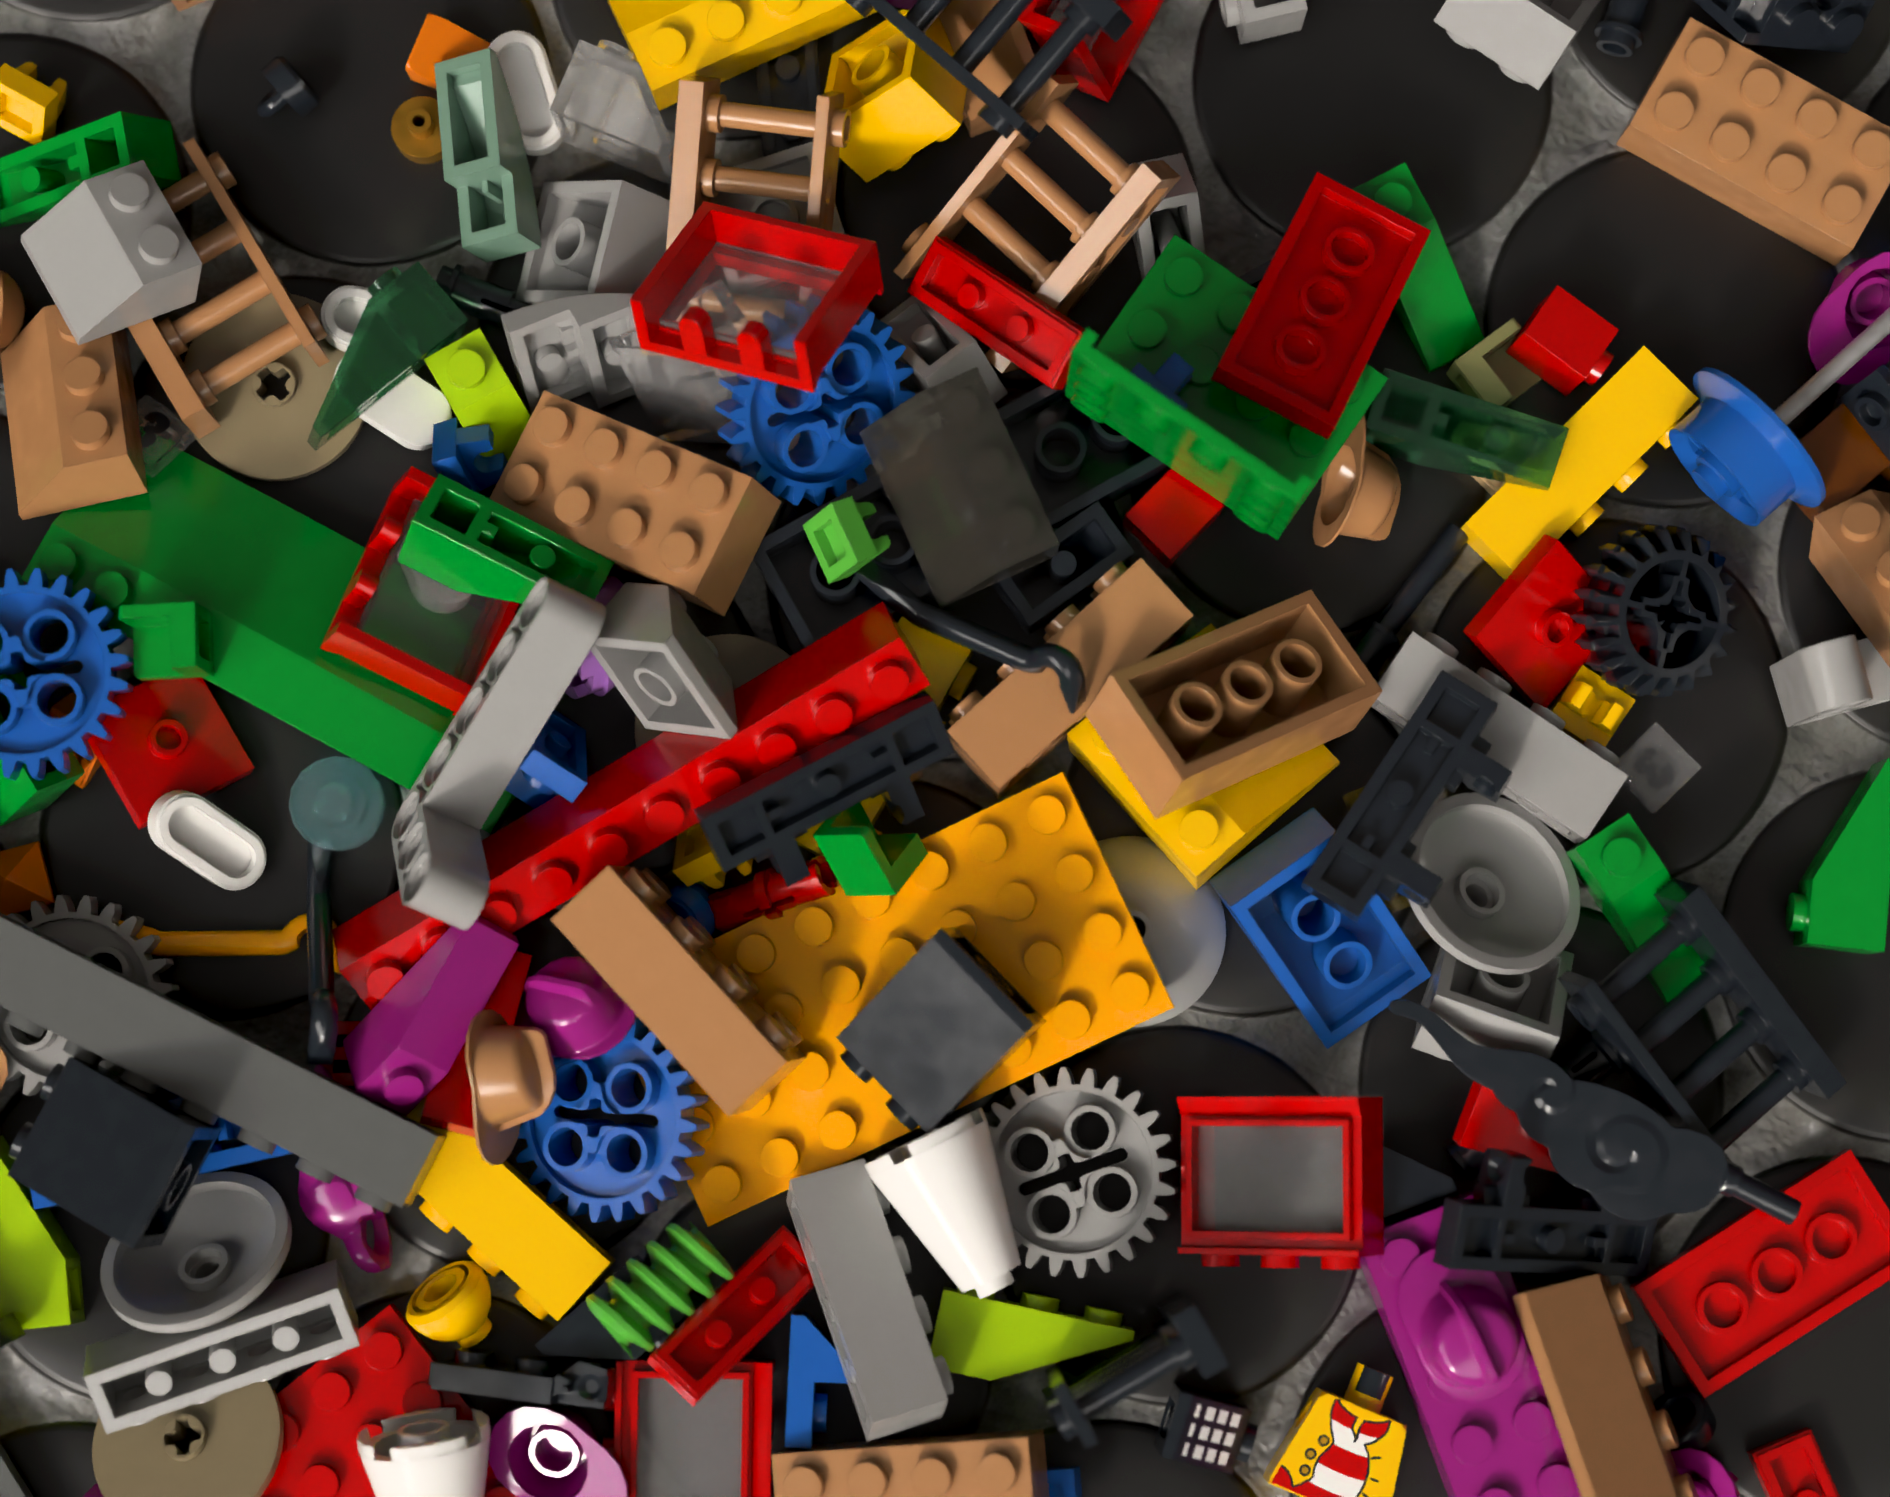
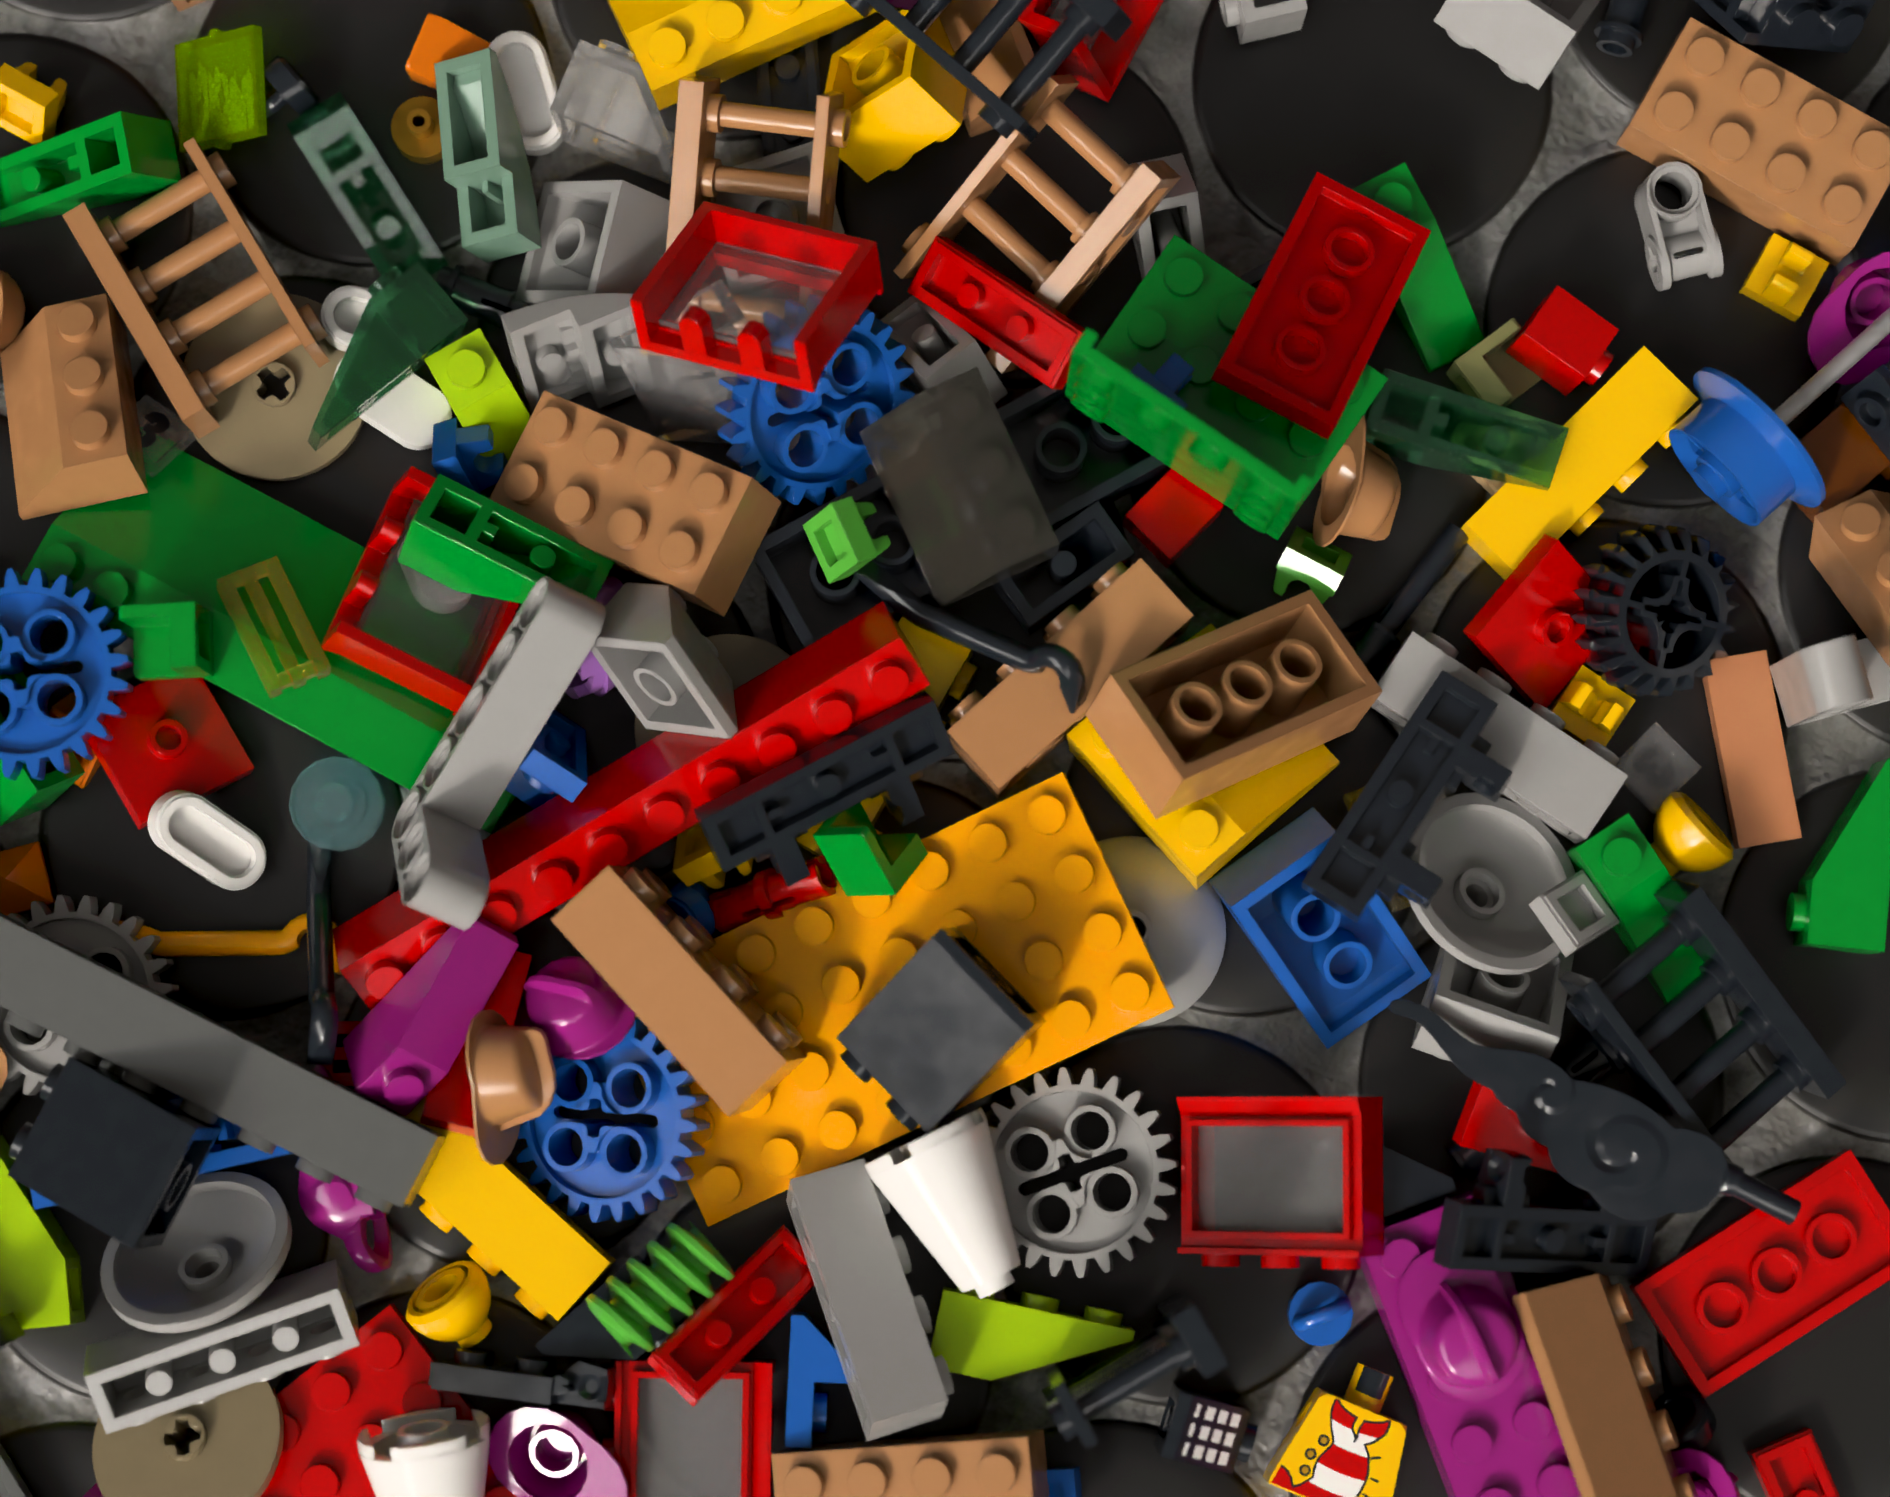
light grey slope [20,160,202,346] -> none
none -> clear neon green piece [174,24,267,154]
none -> clear yellow tile [216,556,331,699]
none -> clear green slope [286,92,448,294]
none -> bright green tile [1273,526,1353,604]
none -> blue tile [1287,1280,1353,1347]
none -> light grey tile [1528,869,1620,957]
none -> light grey piece [1634,161,1724,291]
none -> yellow brick [1651,792,1733,878]
none -> nougat tile [1702,650,1802,850]
none -> yellow tile [1739,233,1829,322]

